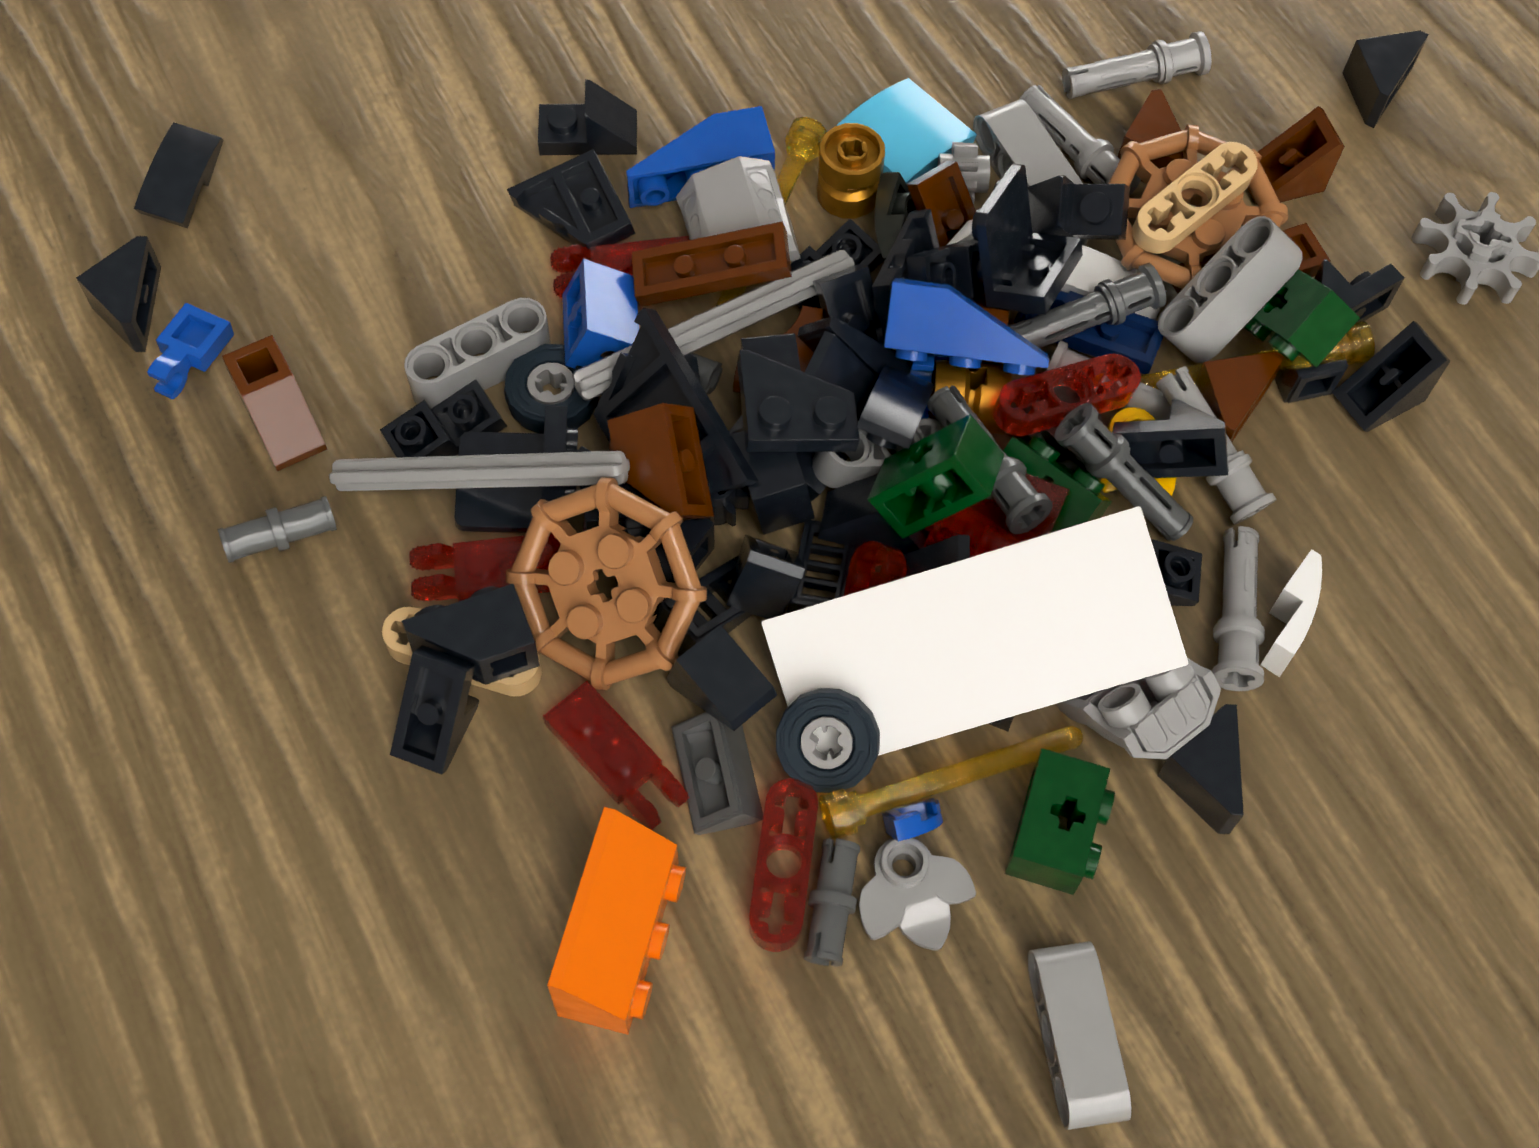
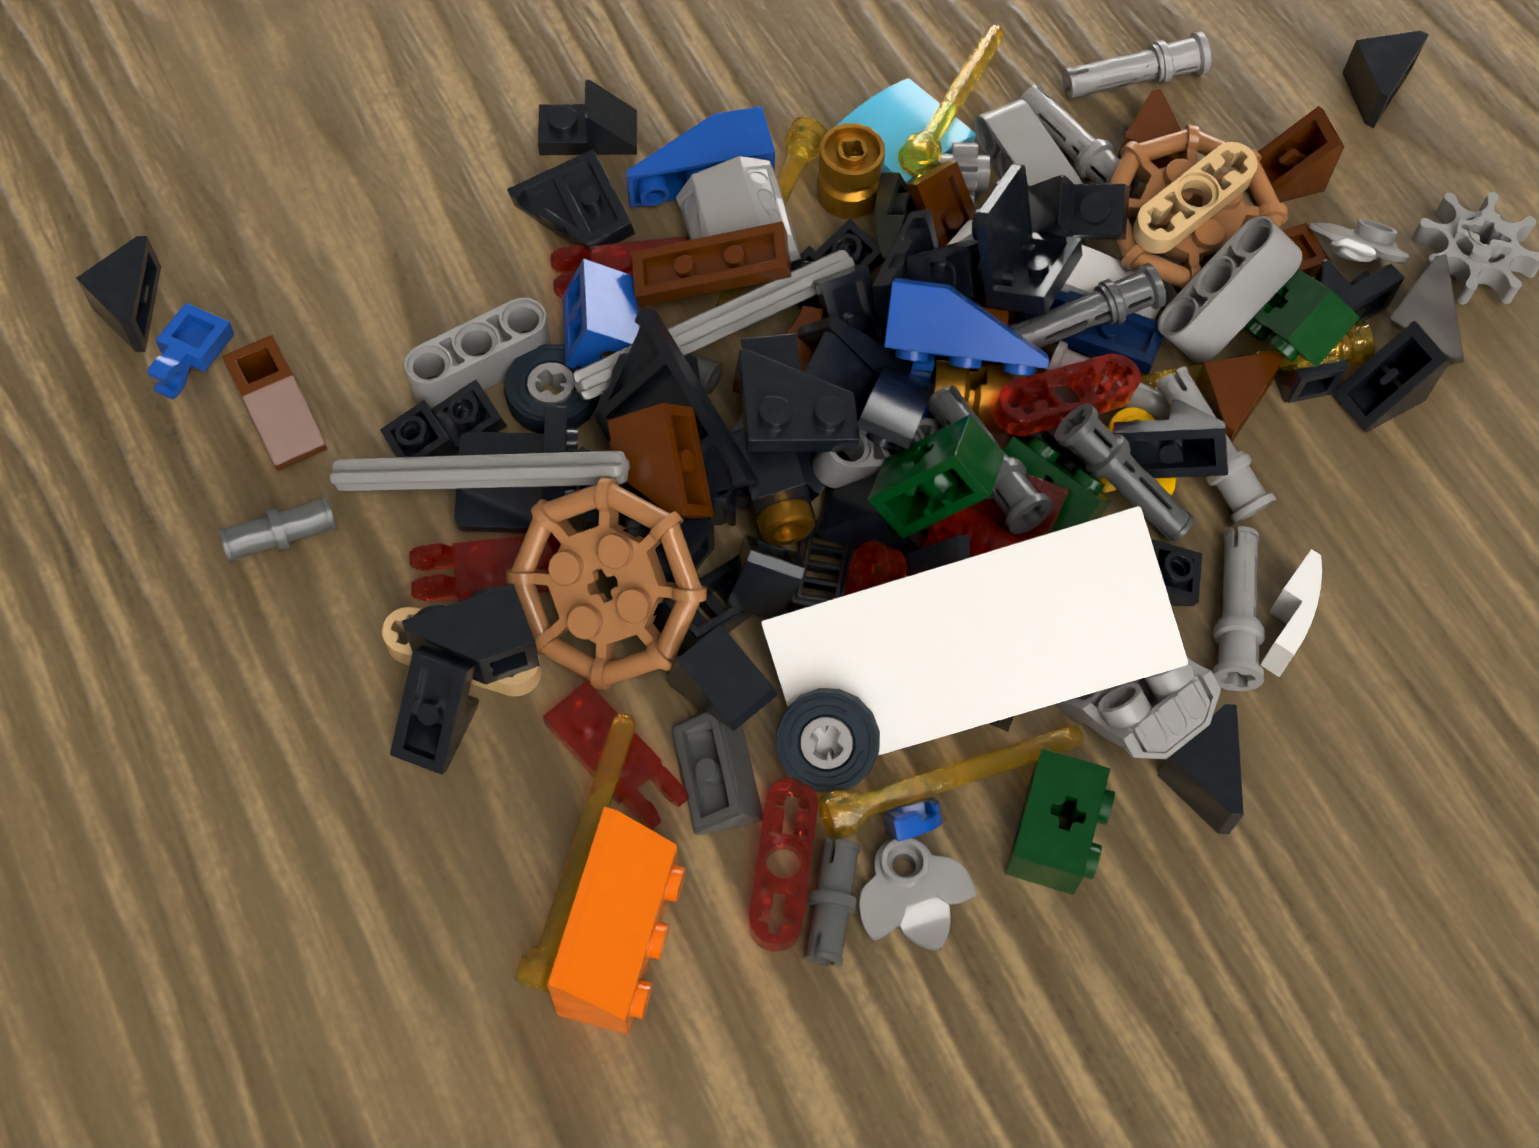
black slope [134,122,224,228] -> none
light grey beam [1028,941,1132,1130] -> none
none -> clear yellow piece [514,713,636,993]
none -> pearl gold tile [757,499,815,545]
none -> clear yellow piece [898,25,1004,177]
none -> light grey plate [1309,219,1409,264]
none -> black slope [1390,254,1464,364]

